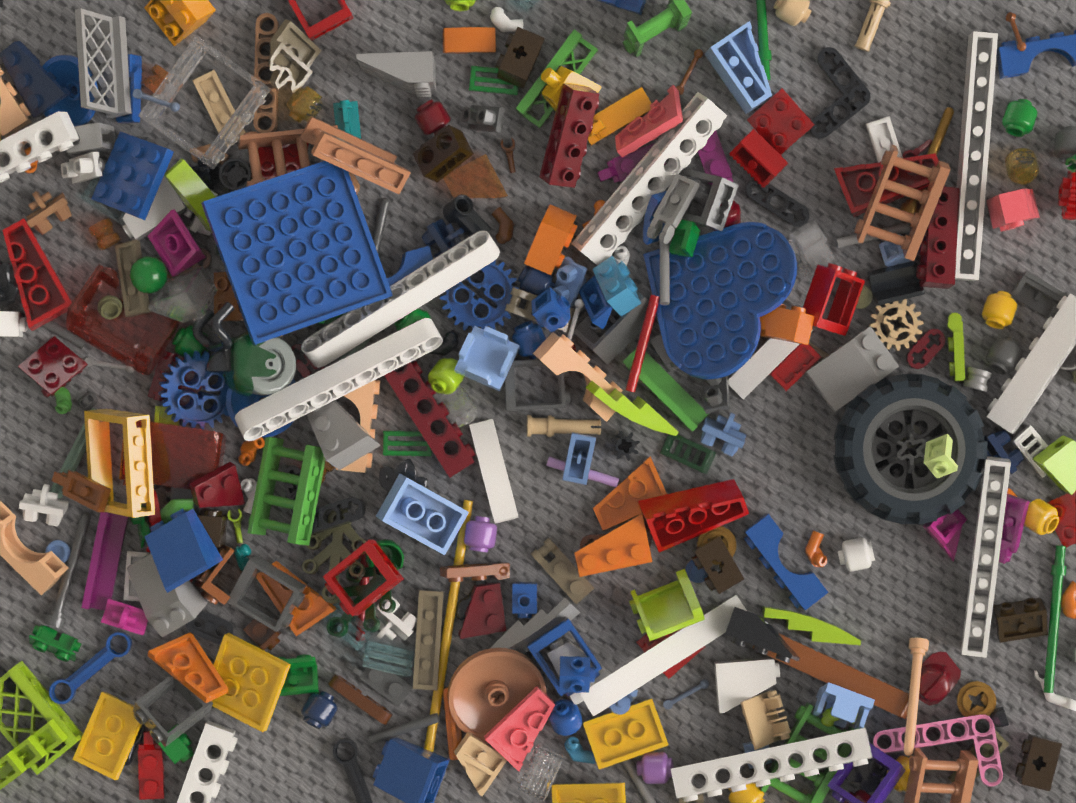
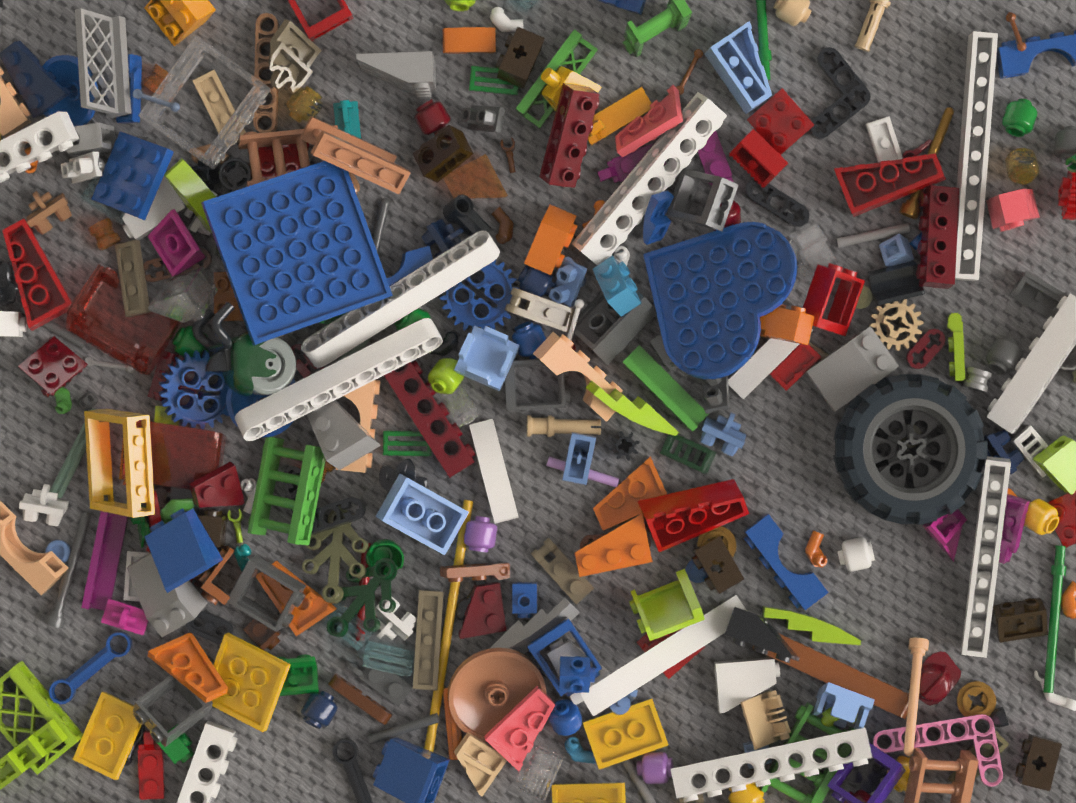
green hinge [29,624,82,662] -> none
dark orange hinge [51,470,111,512] -> none
olive plate [97,295,122,320] -> none
green hair [129,256,168,294] -> none
orange arm [238,438,265,466] -> none
red window [323,540,404,616] -> none
blue brick [531,287,571,333] -> none
blue slope [579,276,612,329] -> none
red bar [626,295,660,393] -> none
light grey hinge [647,174,700,245] -> none
light grey bar [659,234,670,305] -> none
sand blue hinge [663,679,709,710] -> none
green panel [669,219,700,258] -> none
nougat fence [854,145,950,261] -> none
yellowish green bracket [924,434,958,478] -> none
yellow head [982,291,1017,329] -> none

